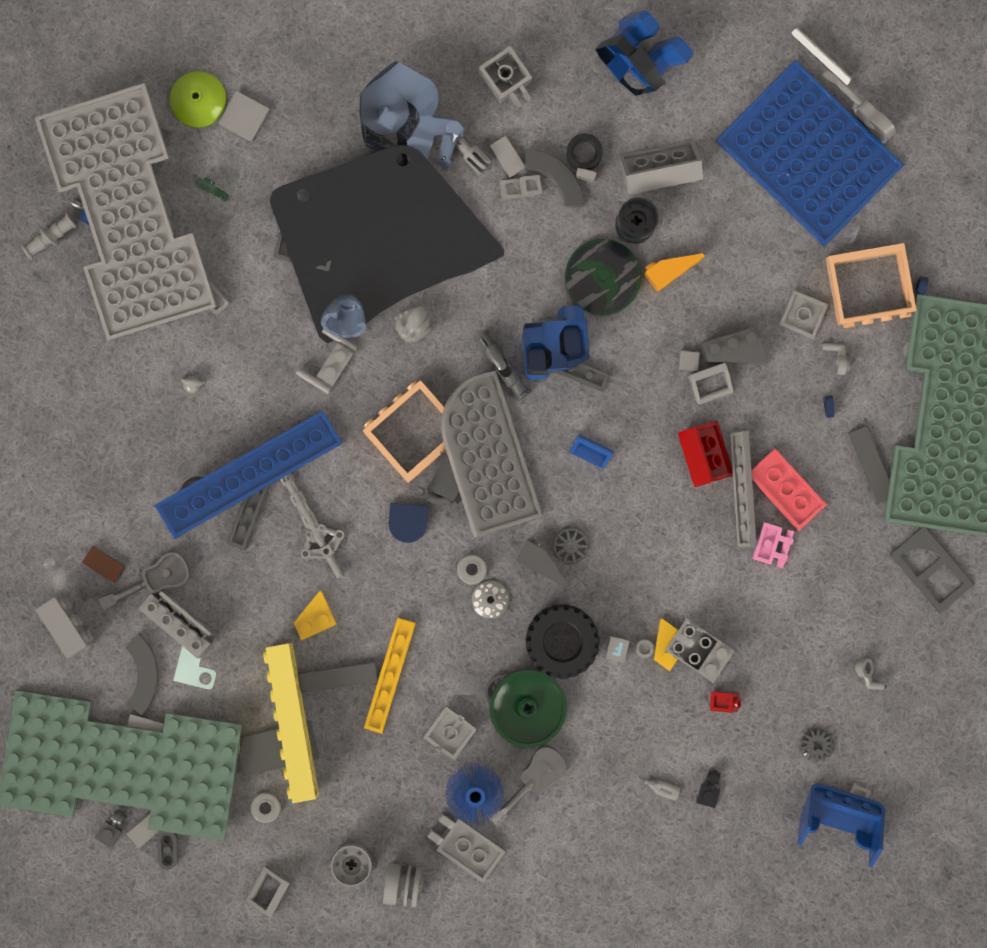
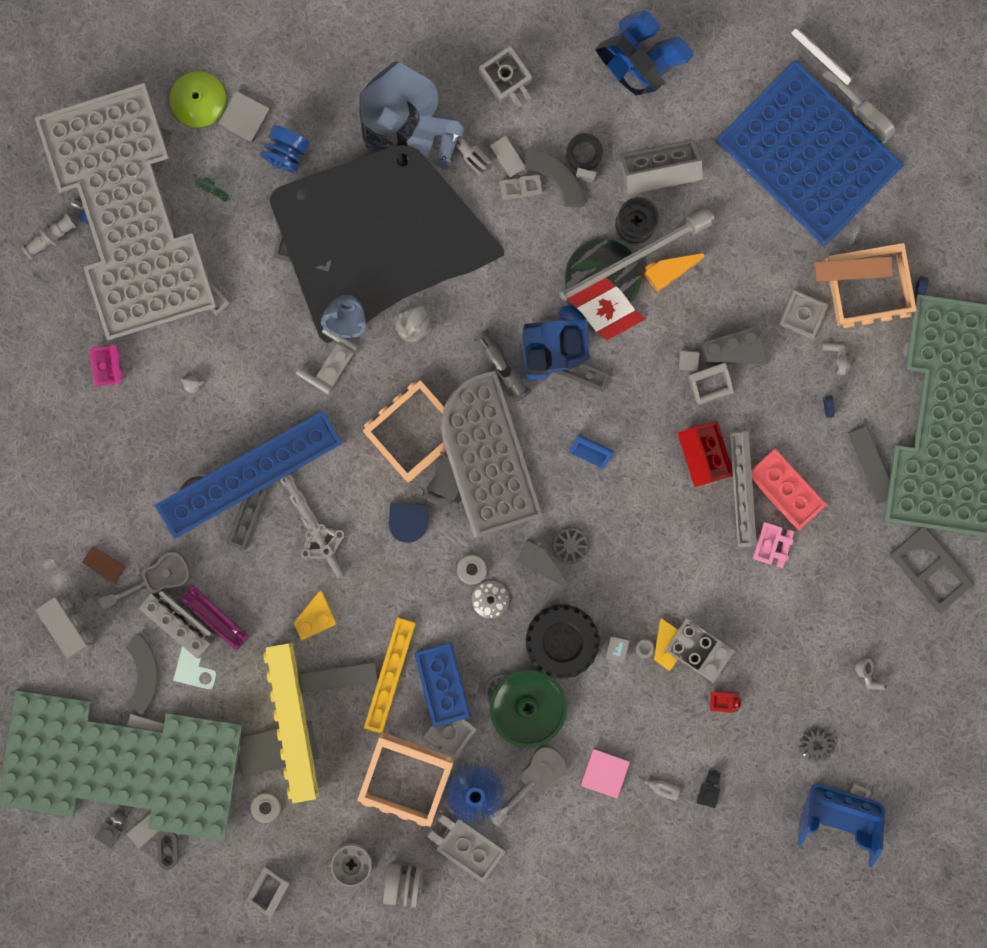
none -> dark pink bracket [89,344,123,387]
none -> magenta piece [180,585,250,651]
none -> blue wheel [260,125,310,173]
none -> light nougat window [357,732,454,827]
none -> blue tile [414,642,471,728]
none -> flag [559,208,715,340]
none -> bright pink tile [581,749,630,798]
none -> nougat tile [814,257,893,282]

